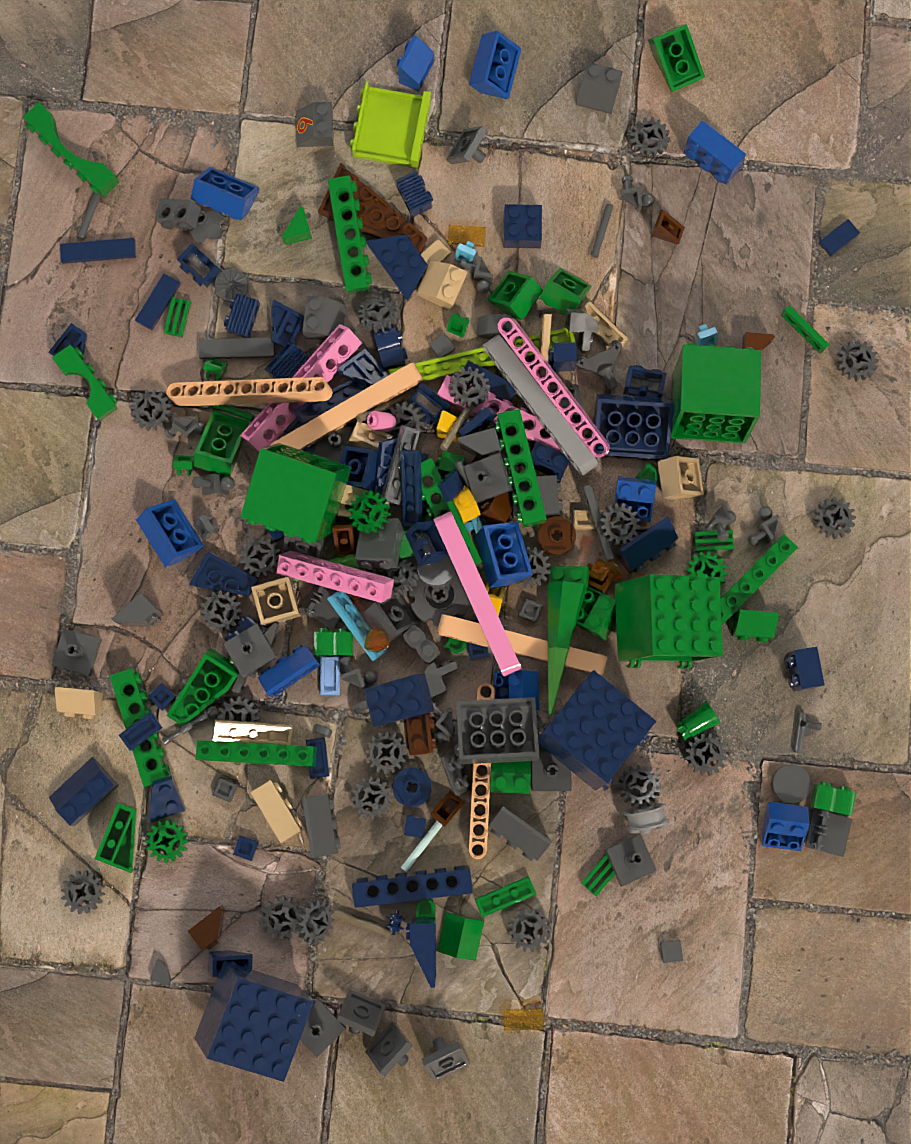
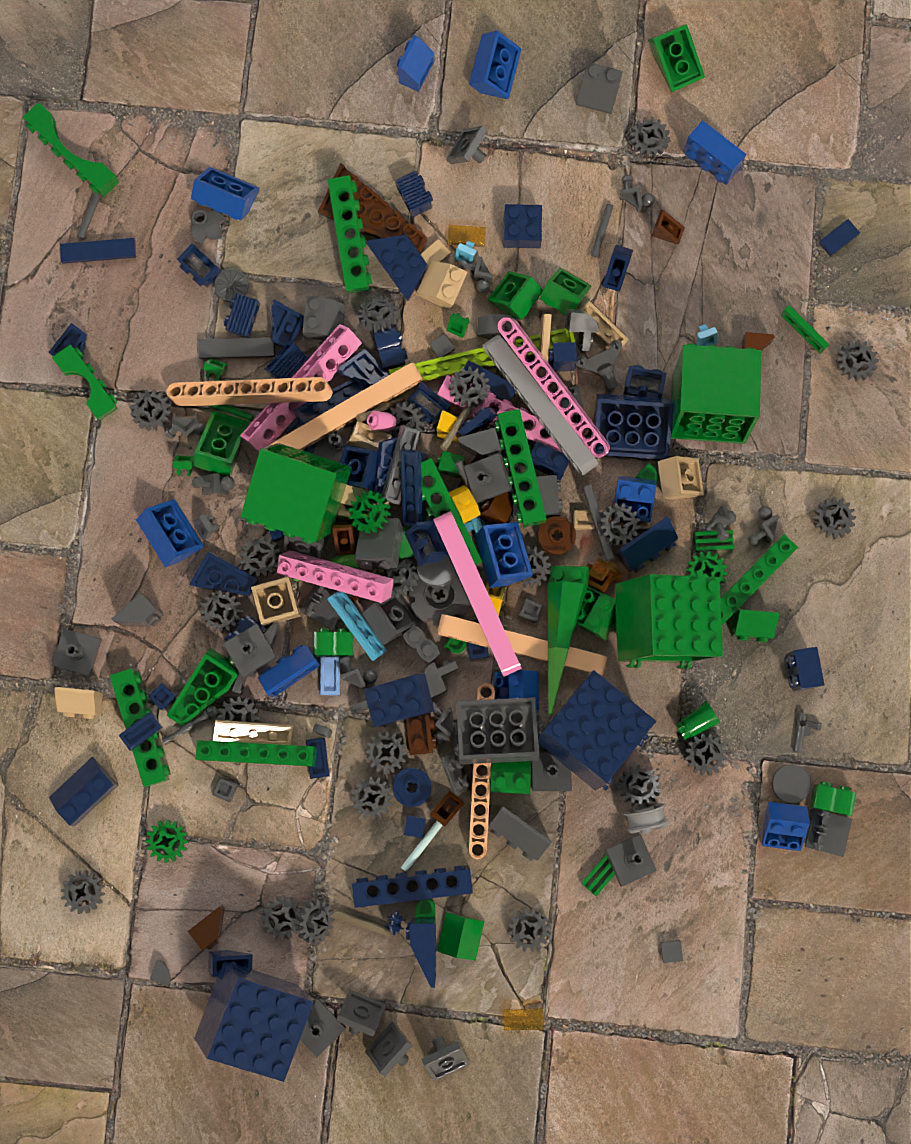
green wedge [94,802,137,873] -> none
dark blue tile [135,274,181,331] -> none
dark blue wing [148,775,185,823] -> none
dark grey brick [155,199,201,230] -> none
green tile [164,297,191,338] -> none
dark blue tile [233,836,259,861] -> none
tan brick [250,780,303,843] -> none
green slope [282,206,312,245] -> none
dark grey slope [296,102,334,147] -> none
dark grey slope [302,794,341,858] -> none
lime panel [350,81,431,169] -> none
clear orange cone [364,628,390,652] -> none
dark blue slope [438,469,465,502] -> none
green tile [474,876,537,918] -> none
none -> dark blue slope [602,245,633,292]

